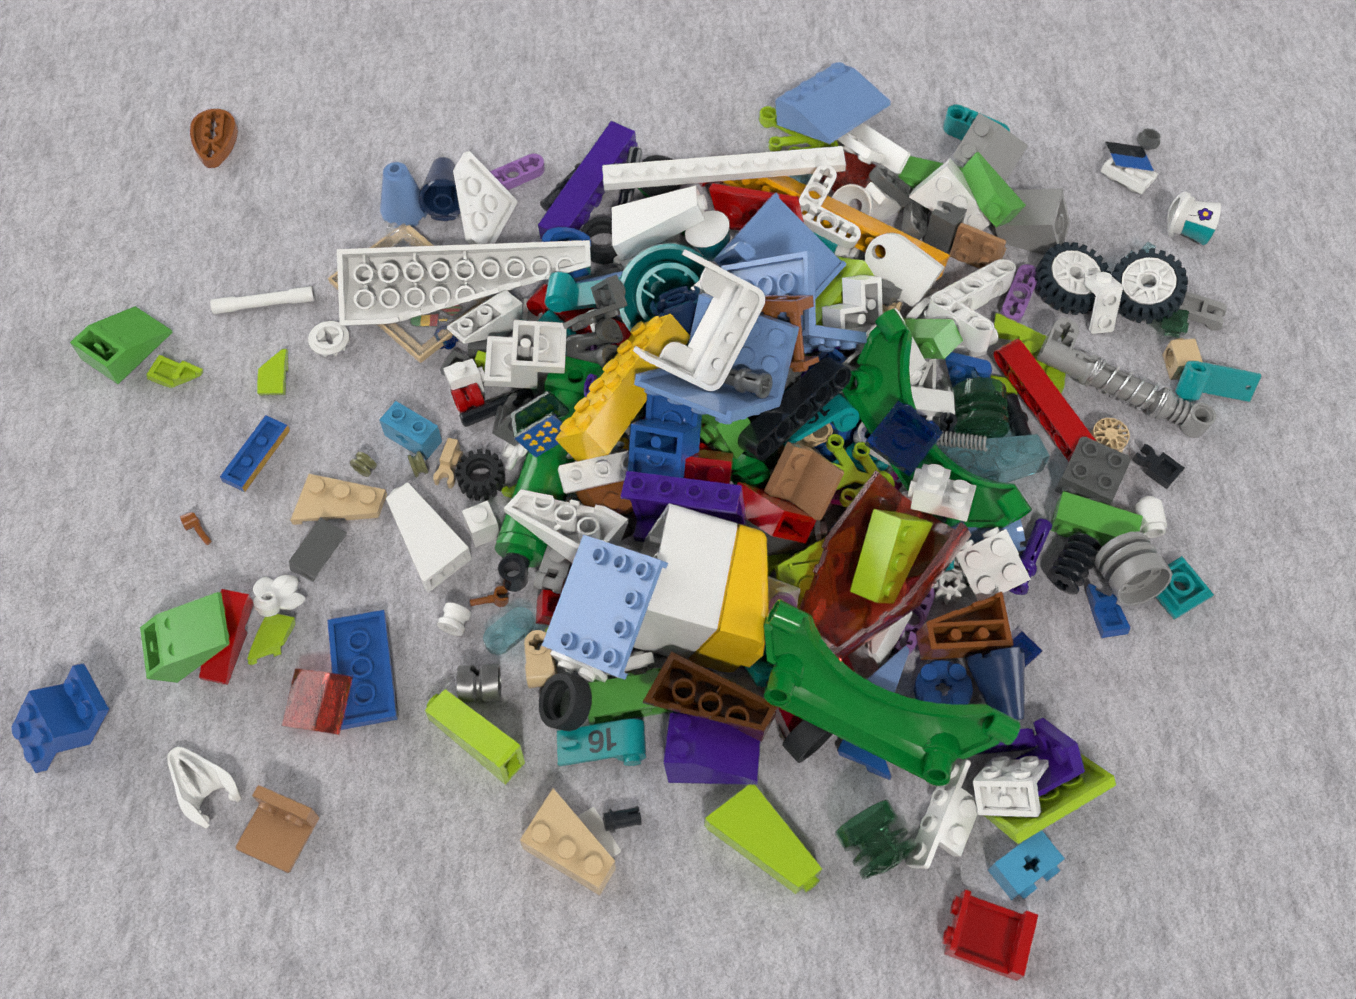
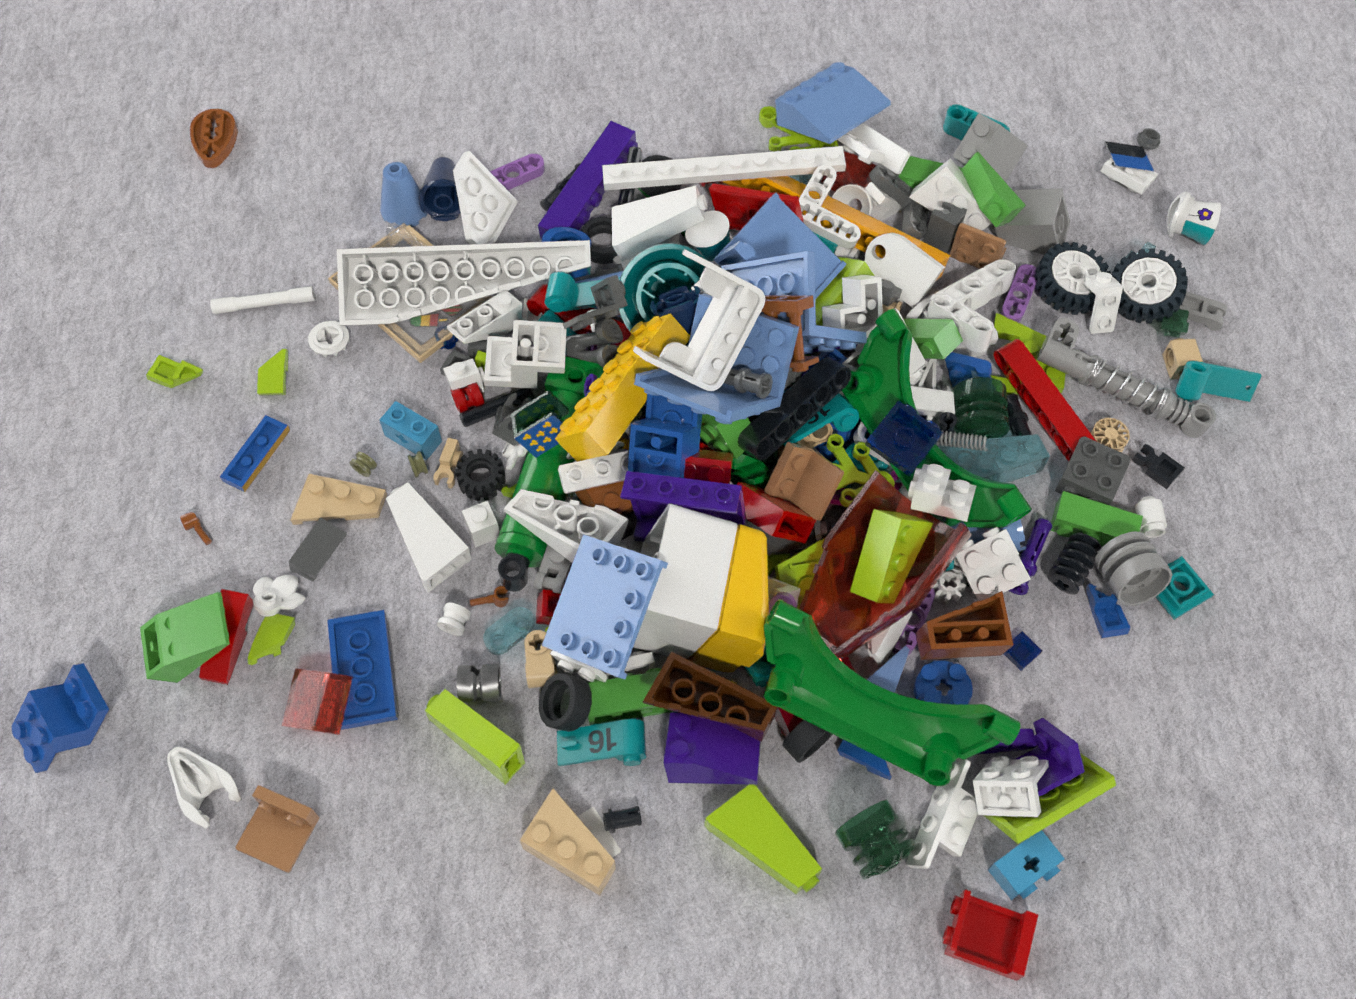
bright green slope [70,306,173,384] -> none
dark blue cone [966,647,1025,721] -> none

